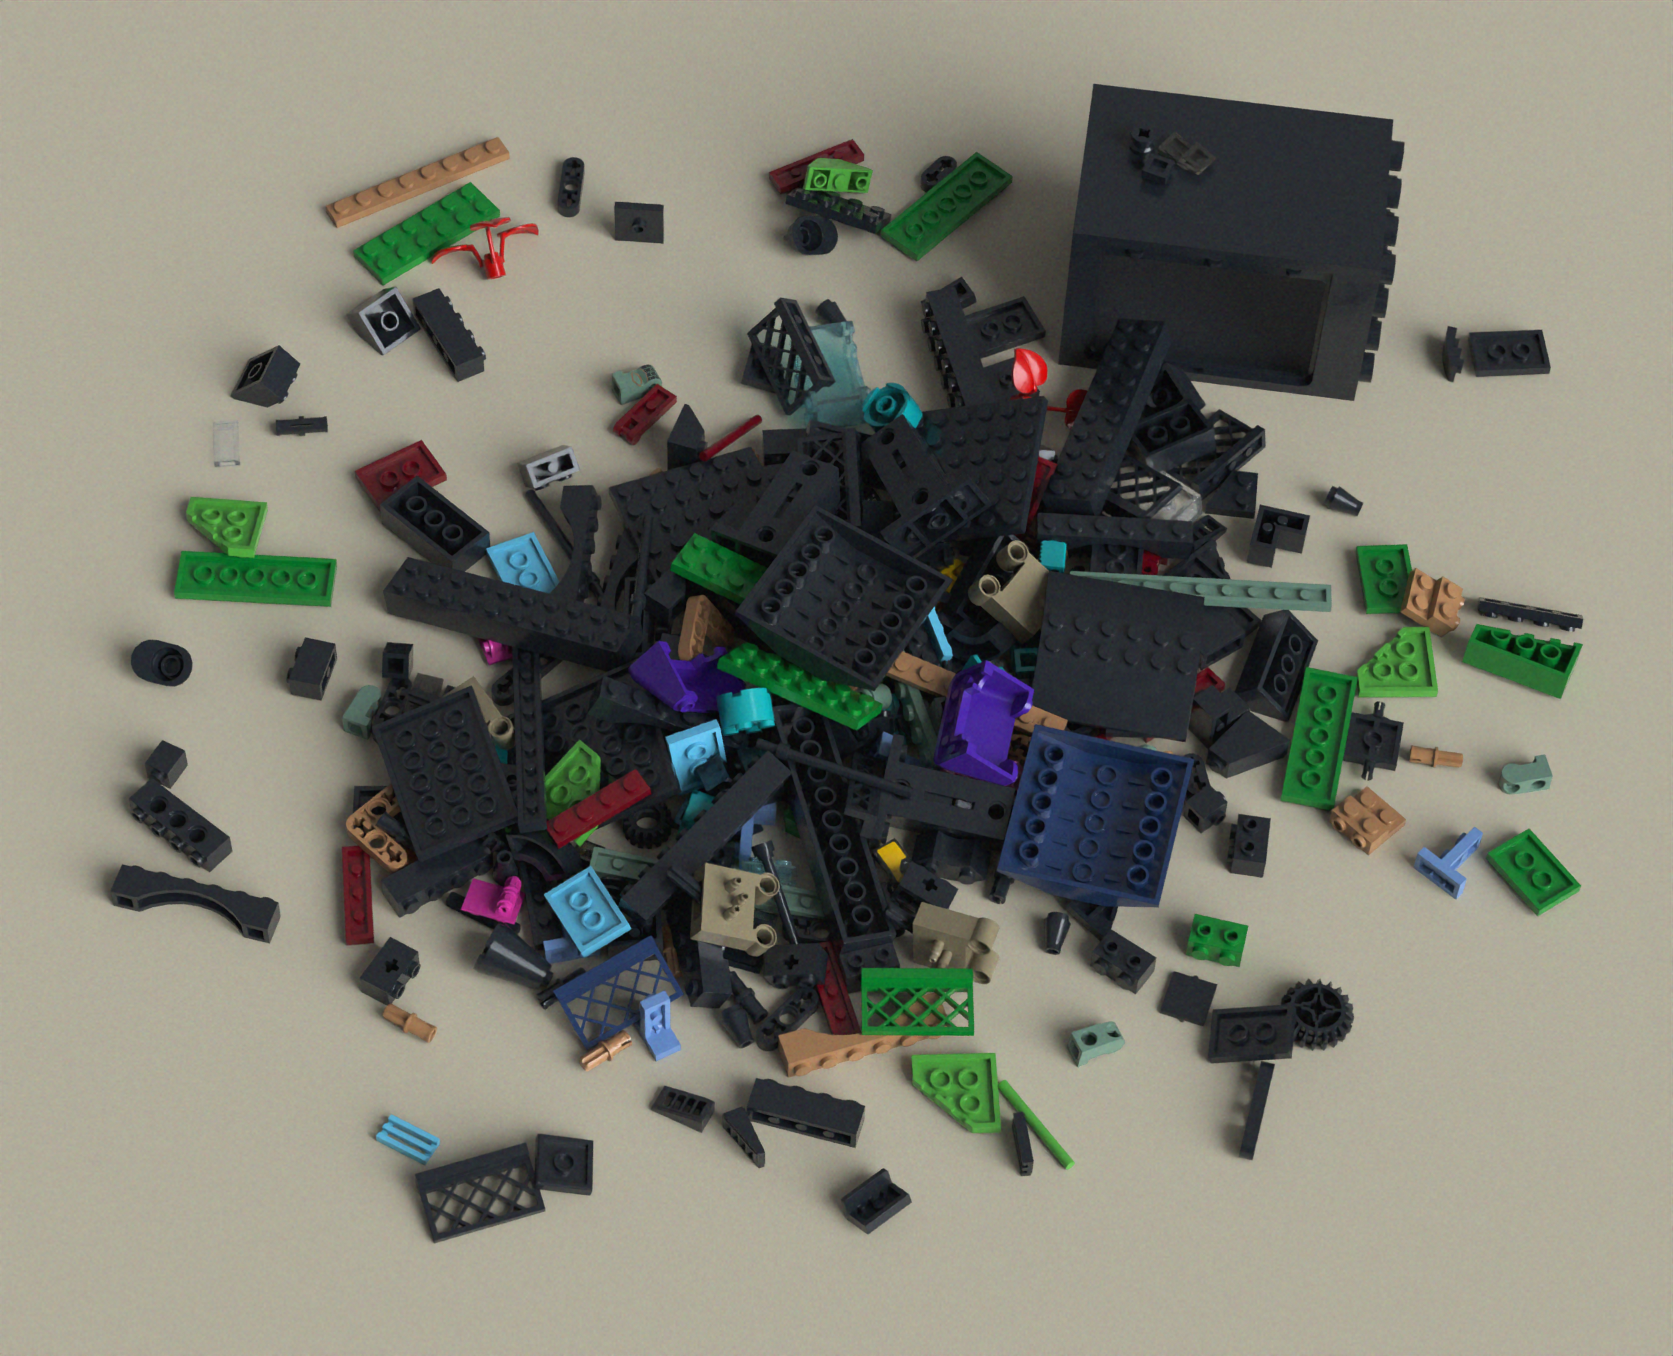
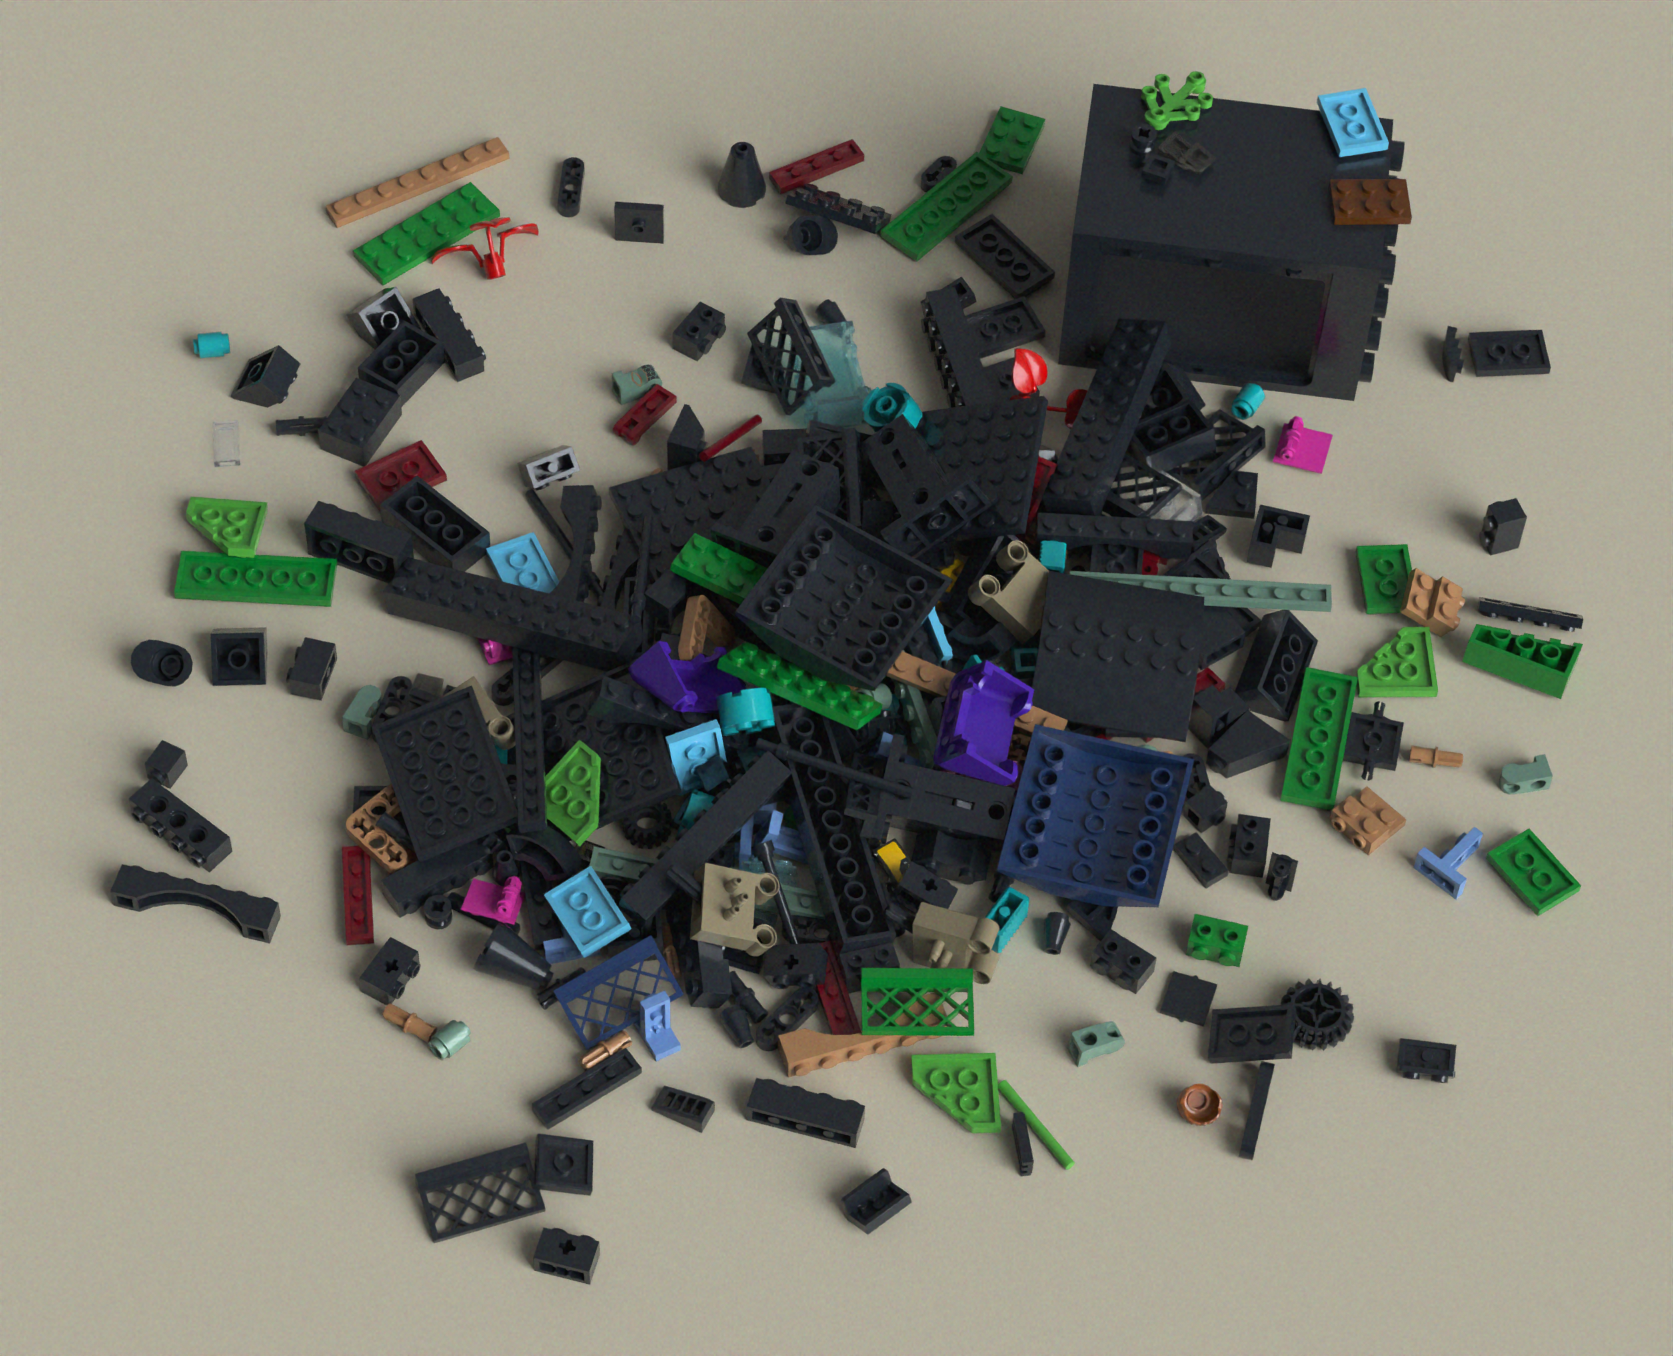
medium azure tile [376,1114,440,1165] -> none
black brick [382,642,413,679] -> none
dark red plate [545,769,651,849] -> none
black slope [722,1107,765,1168] -> none
bright green slope [803,158,873,193] -> none
black cone [1324,485,1363,516] -> none
none -> teal brick [193,331,230,359]
none -> black slope [210,627,268,686]
none -> black brick [304,501,414,583]
none -> black brick [318,378,402,467]
none -> black brick [358,321,445,407]
none -> black wheel [424,895,452,930]
none -> sand green brick [428,1020,471,1060]
none -> black plate [532,1048,642,1130]
none -> black brick [533,1228,600,1285]
none -> black brick [672,301,726,361]
none -> black cone [718,142,766,208]
none -> medium blue bracket [751,810,809,865]
none -> black plate [955,214,1055,299]
none -> green plate [979,106,1045,175]
none -> teal brick [984,887,1029,953]
none -> bright green plant [1141,71,1213,130]
none -> black plate [1174,832,1229,888]
none -> dark orange hair [1177,1084,1222,1126]
none -> teal brick [1231,383,1265,420]
none -> black hinge [1265,852,1298,901]
none -> dark pink hinge [1273,416,1333,474]
none -> medium azure plate [1317,88,1389,157]
none -> reddish brown plate [1329,179,1412,225]
none -> black bracket [1396,1038,1457,1083]
none -> black brick [1479,498,1527,555]

